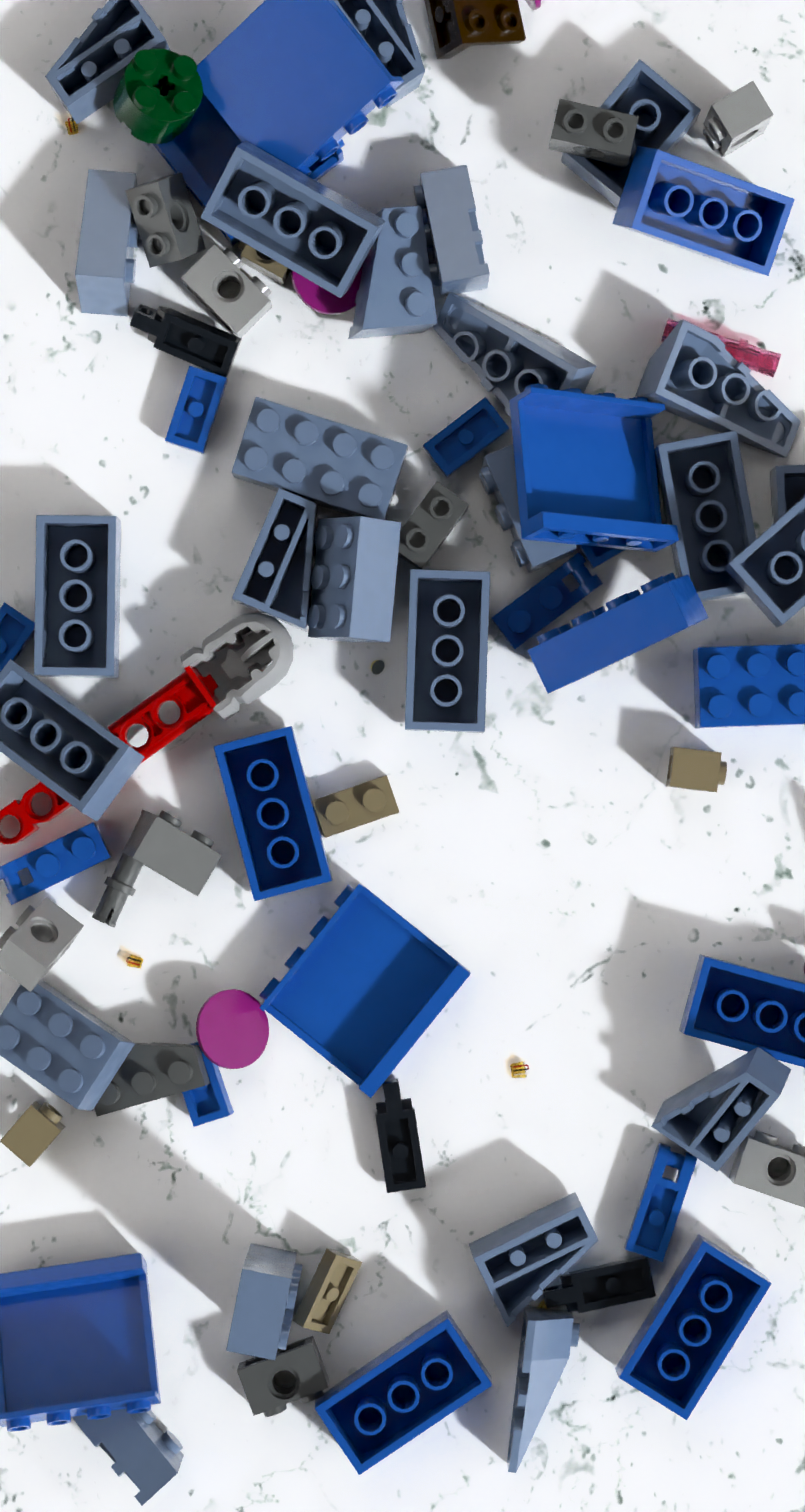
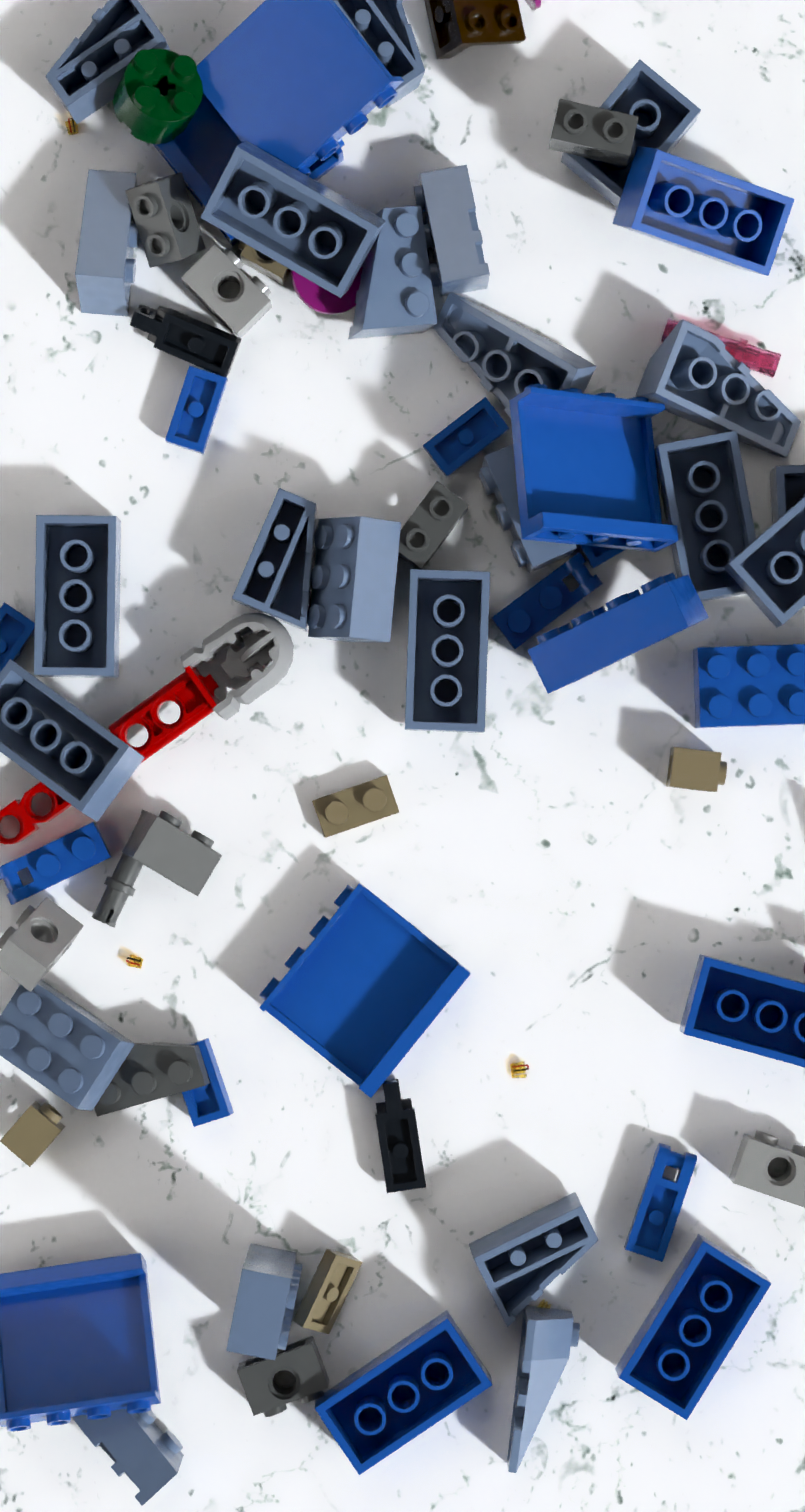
magenta piece [196,989,269,1069] -> none
blue brick [214,726,333,901] -> none
sand blue brick [231,397,408,520] -> none
light grey piece [370,660,385,675] -> none
black hinge [543,1256,656,1313] -> none
sand blue wedge [651,1047,791,1172] -> none
light grey brick [702,81,774,157] -> none

